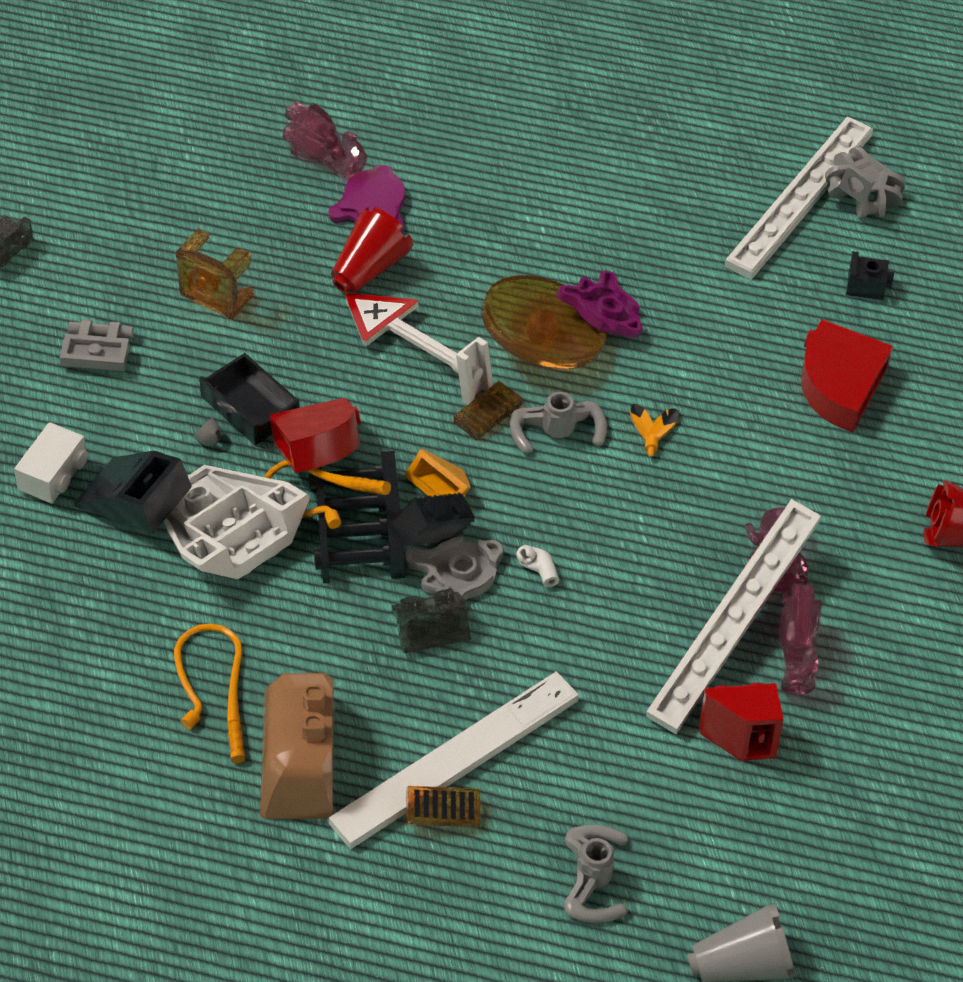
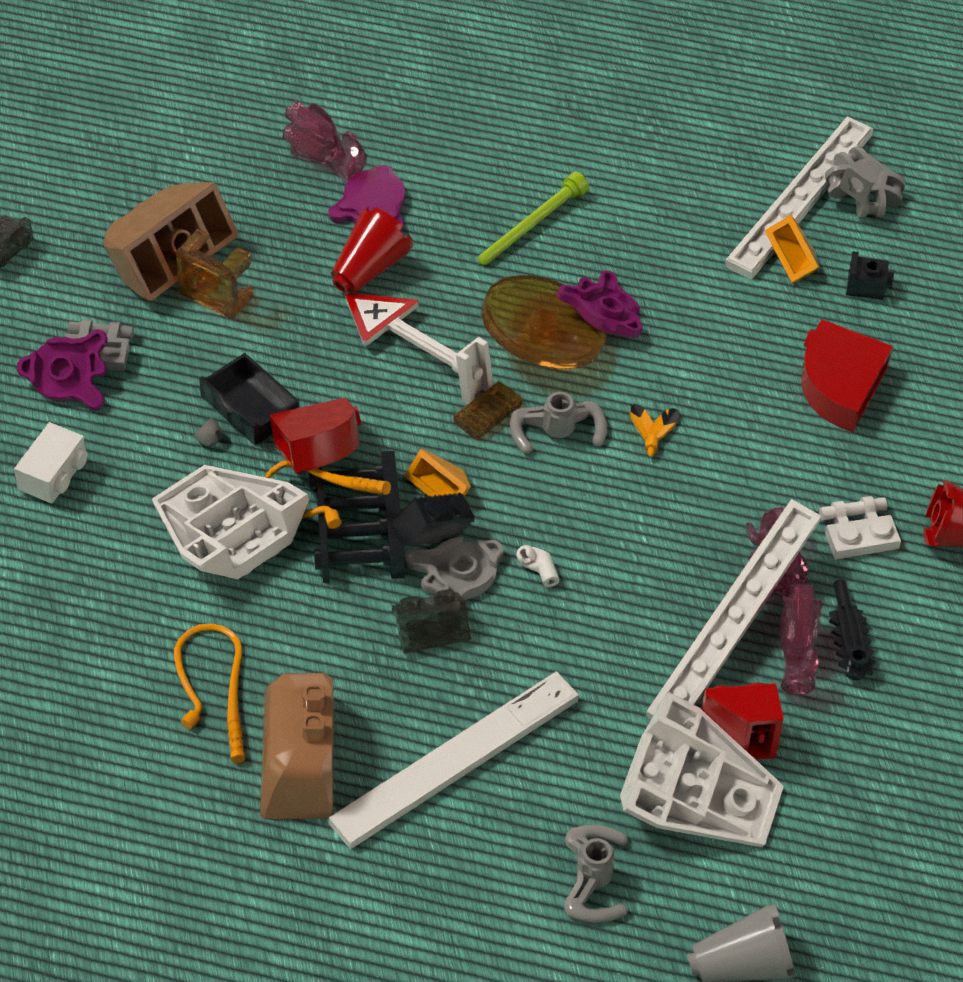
black slope [74,450,192,534] -> none
clear orange tile [406,786,481,828] -> none
none -> magenta tile [17,329,108,411]
none -> medium nougat hips [103,182,238,301]
none -> lime piece [478,171,589,265]
none -> white wedge [620,692,784,848]
none -> light orange slope [764,215,820,284]
none -> white plate [819,496,901,560]
none -> black piece [829,579,877,681]

